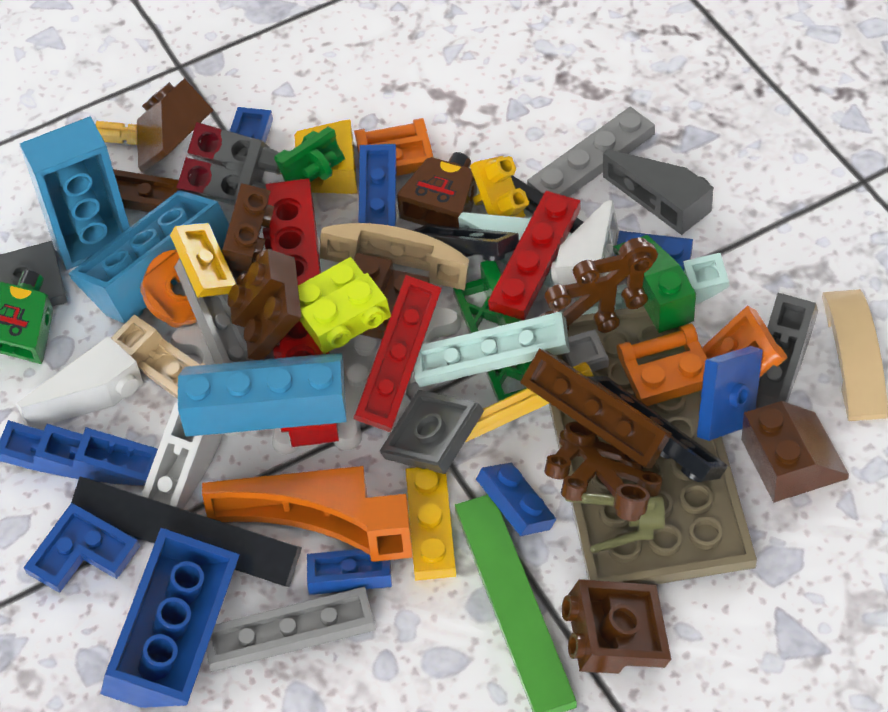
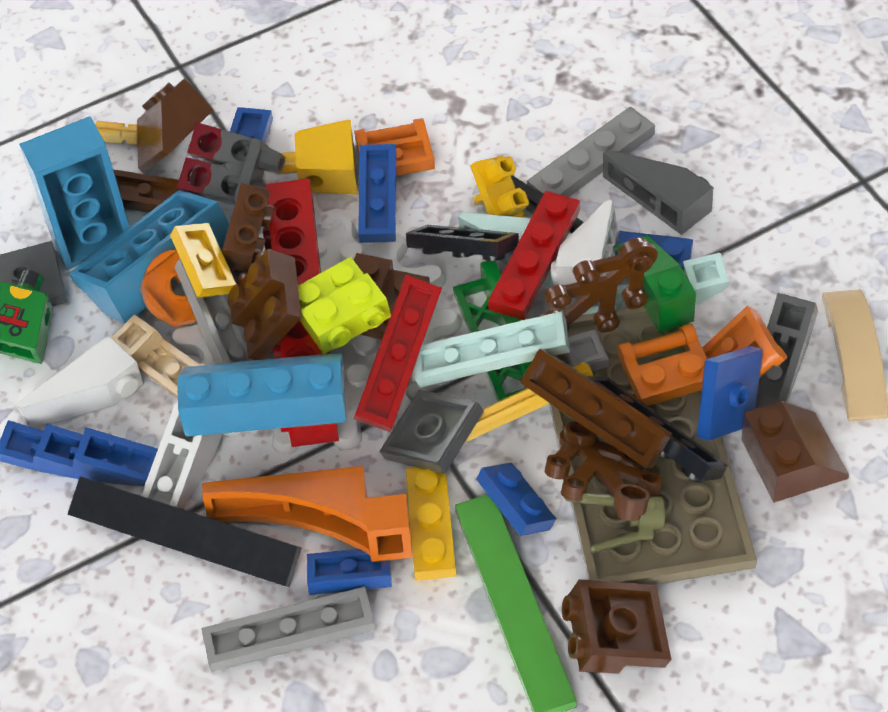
blue plate [23,503,140,593] -> none
blue slope [100,528,240,708] -> none
green hips [274,126,345,182] -> none
tan slope [320,223,469,290] -> none
reddish brown torso [397,152,477,227] -> none

